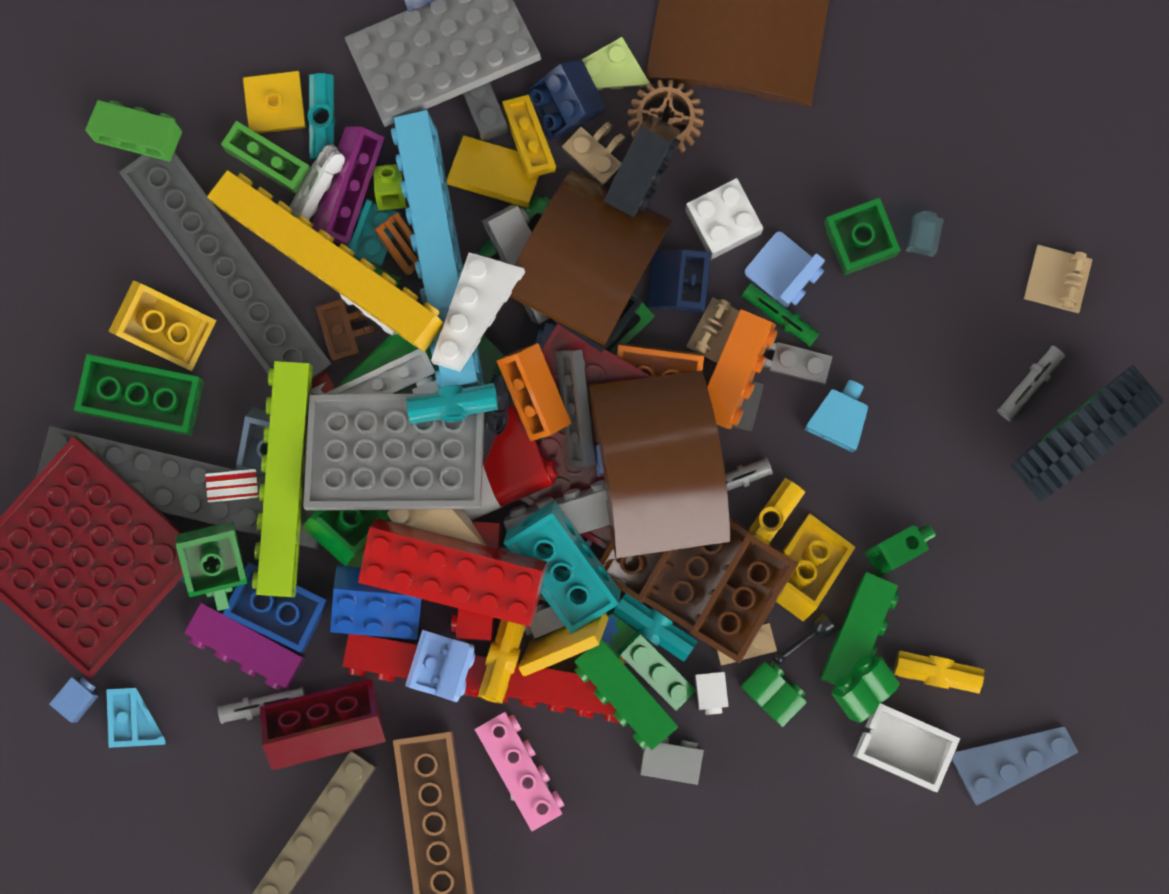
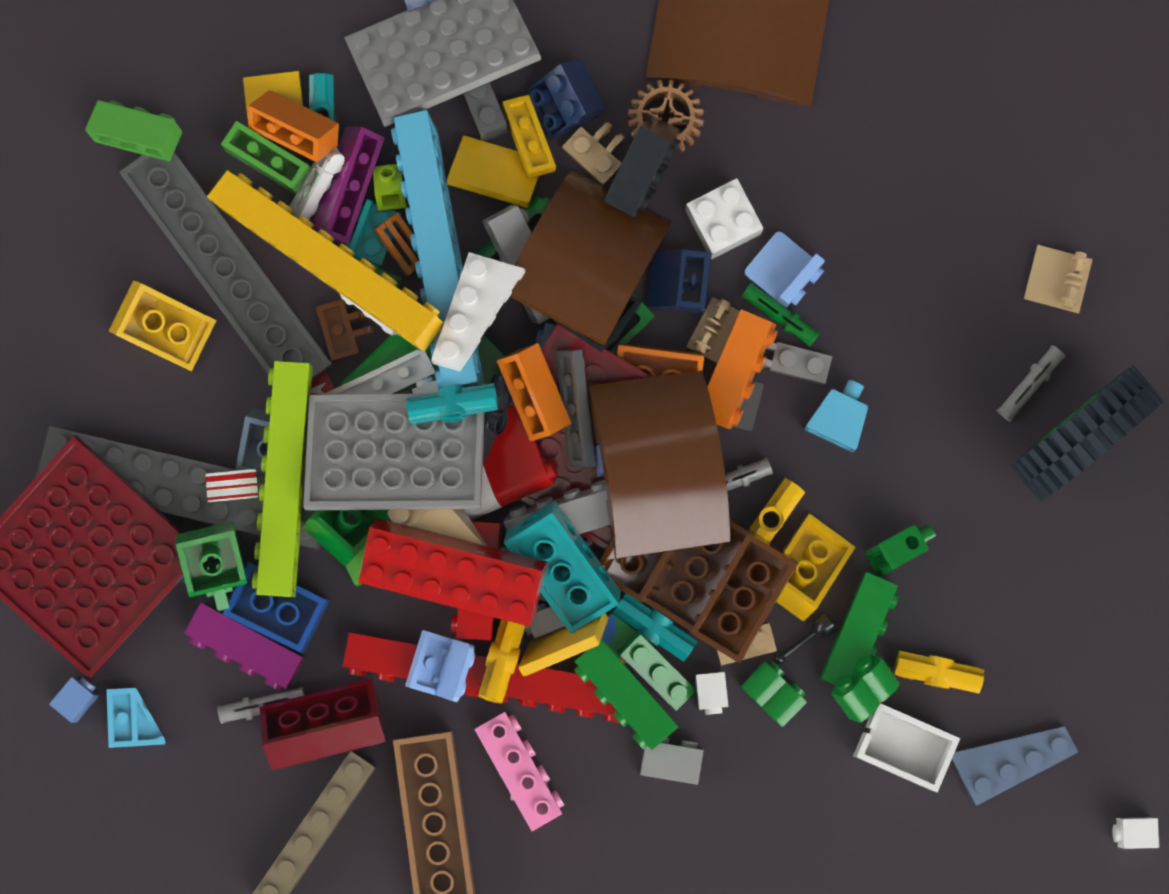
green brick [74,354,204,437] -> none
blue brick [330,566,421,640] -> none
yellowish green wing [582,37,649,90] -> none
green brick [823,198,901,276] -> none
clear light blue brick [906,211,944,257] -> none
none -> orange brick [248,90,339,162]
none -> white brick [1113,817,1159,849]

